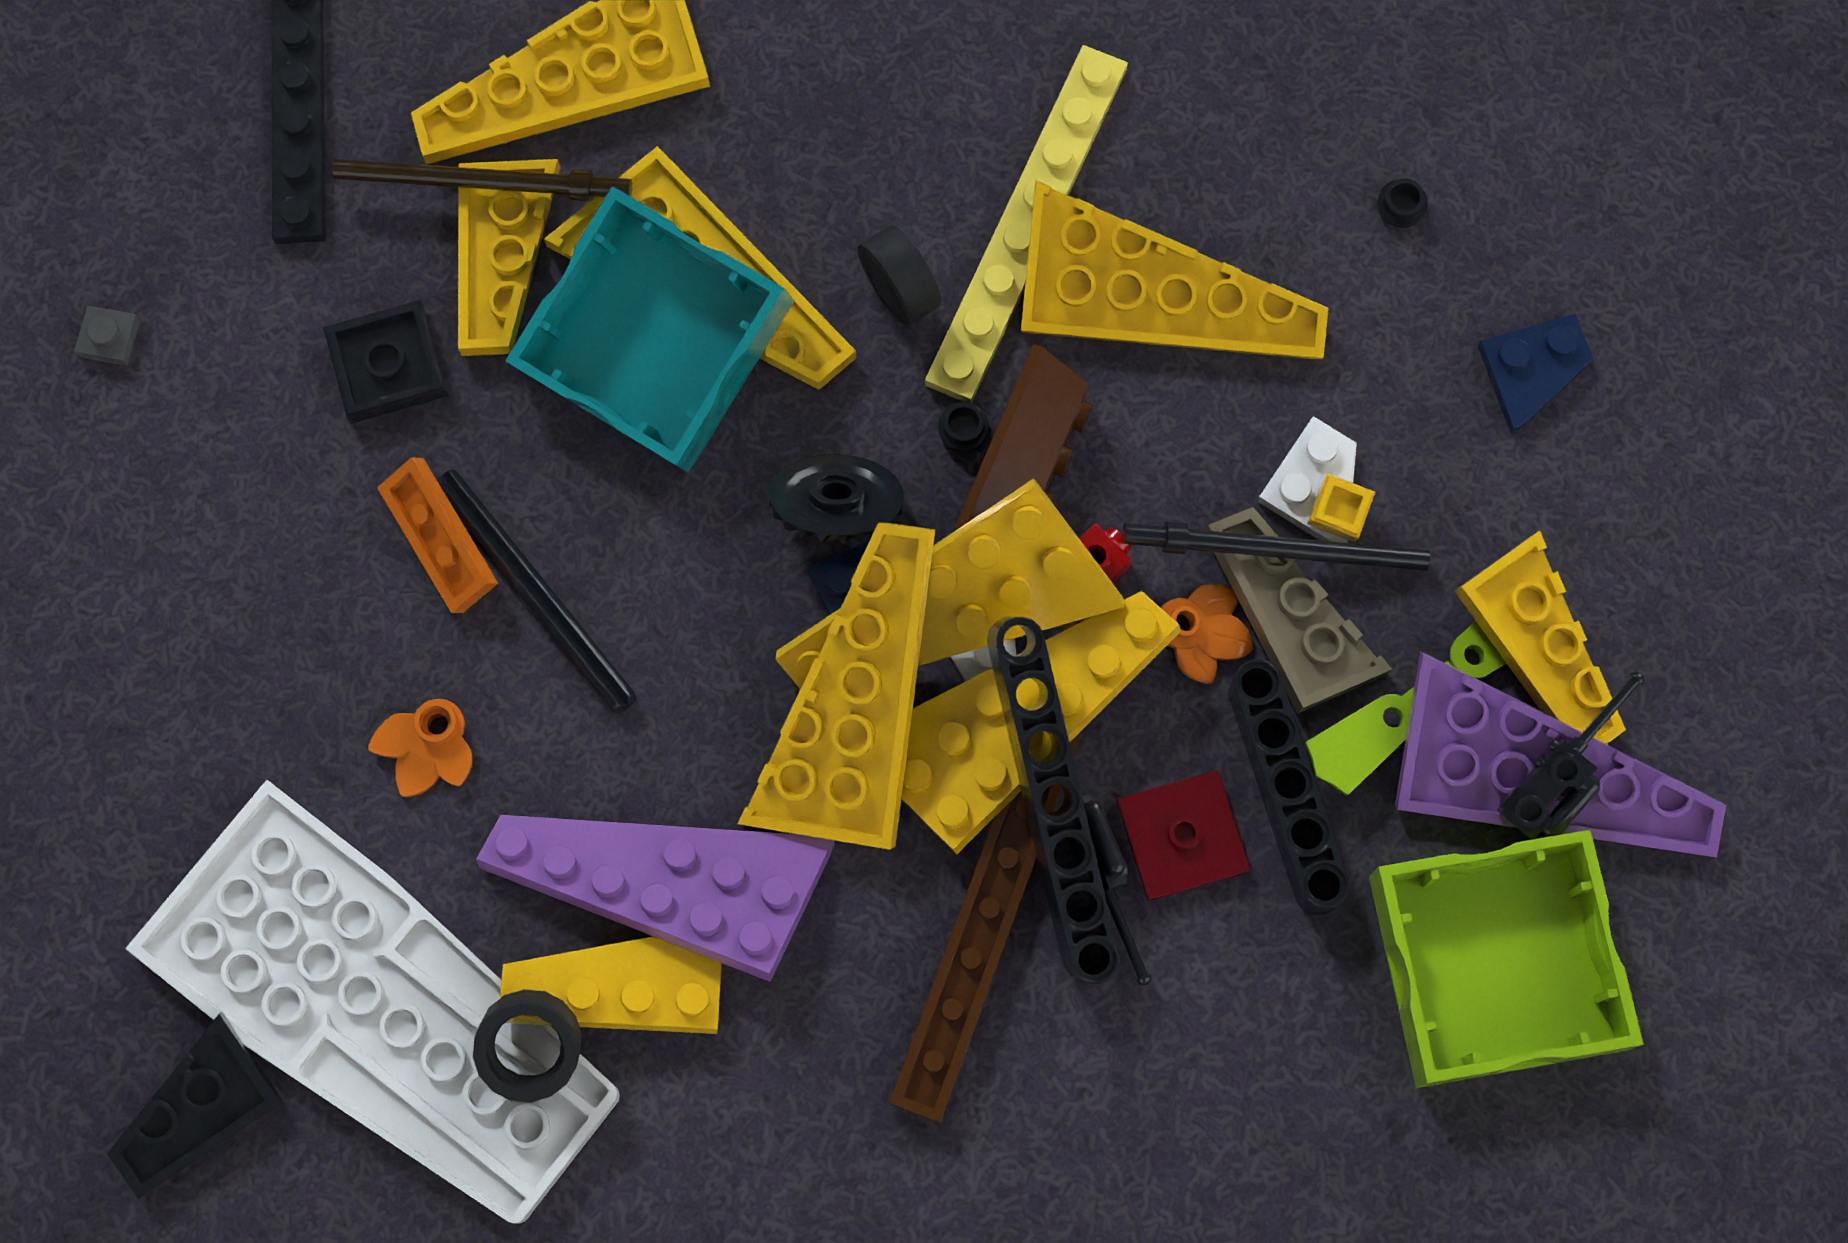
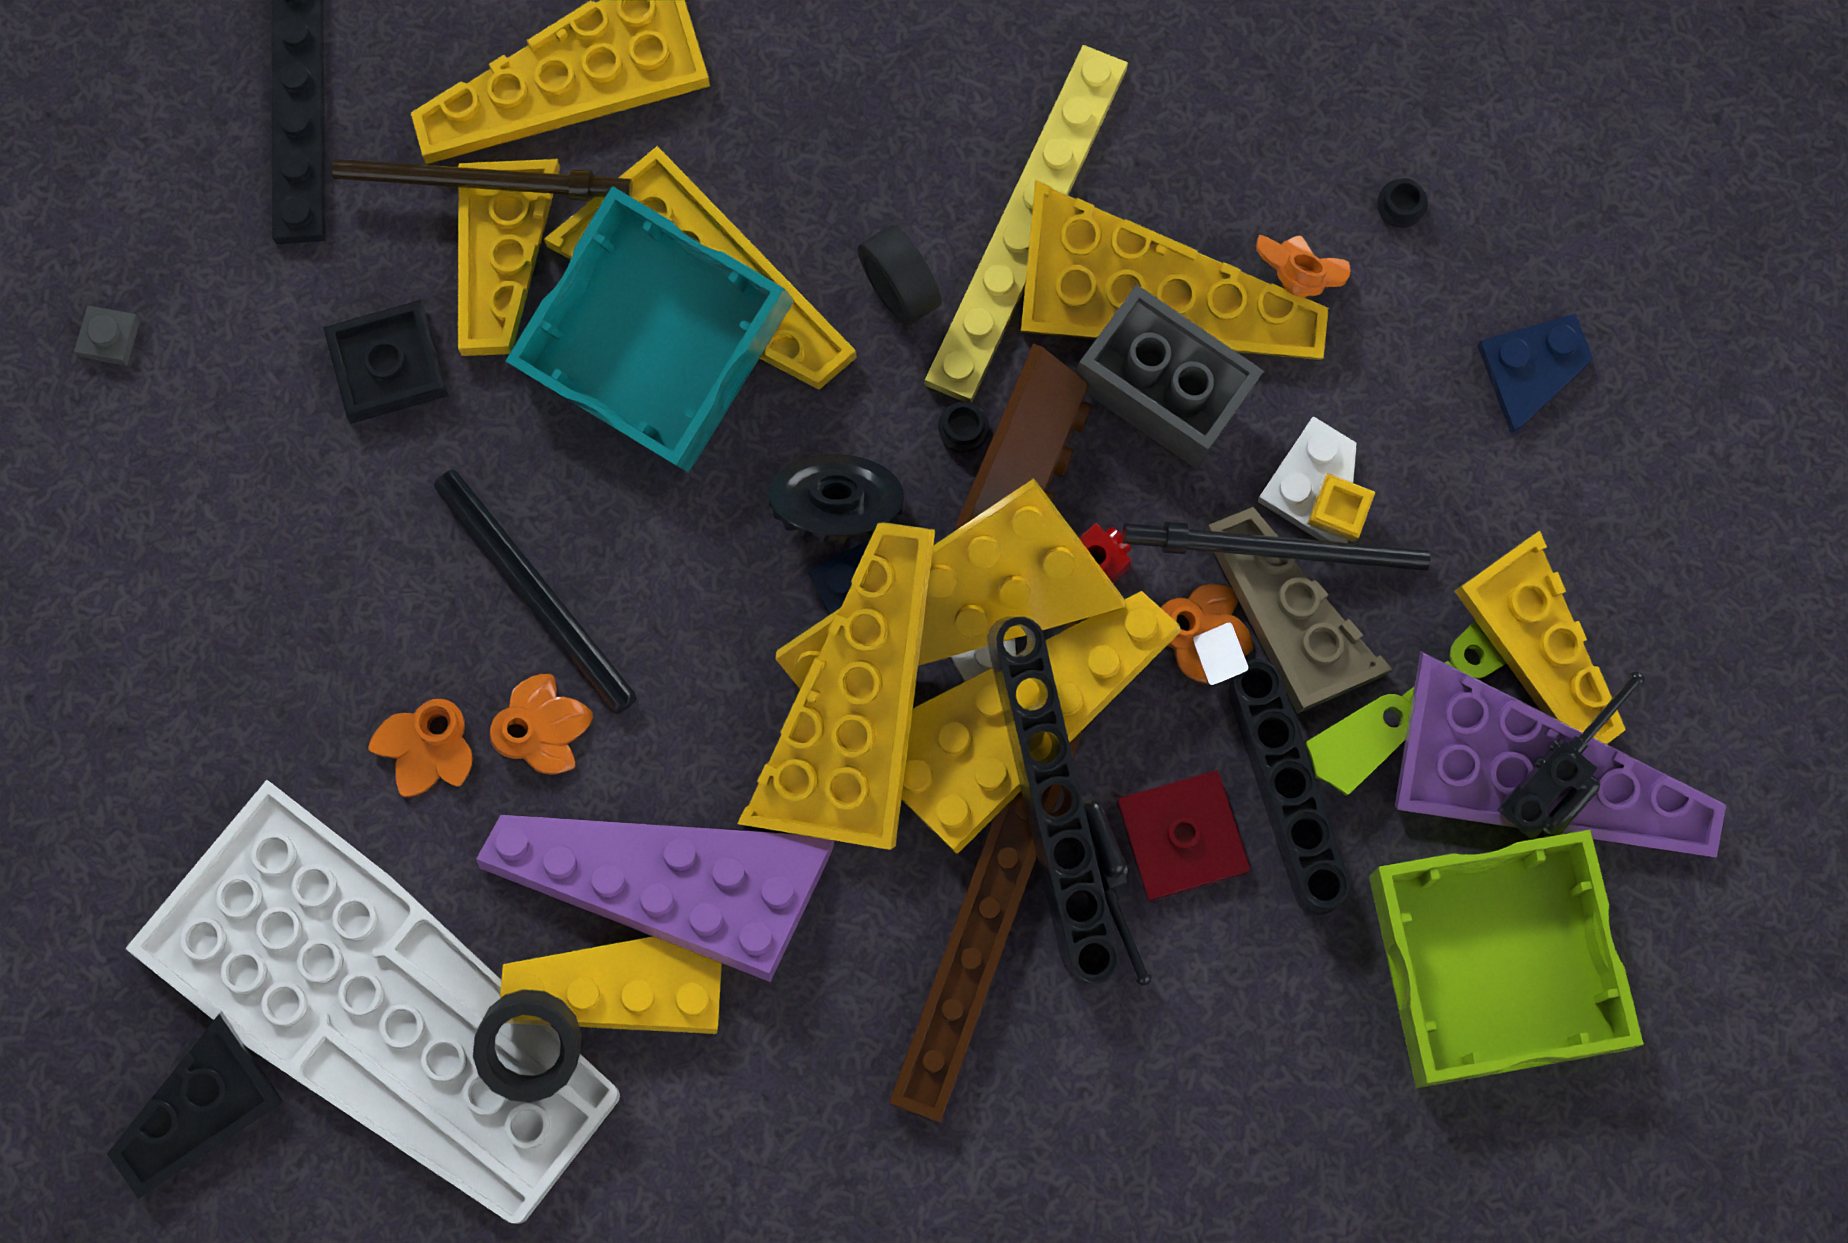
orange plate [377,457,499,613] -> none
none -> orange plate [489,674,594,775]
none -> dark grey slope [1075,284,1264,469]
none -> white sticker [1193,623,1249,686]
none -> orange plate [1256,235,1350,297]

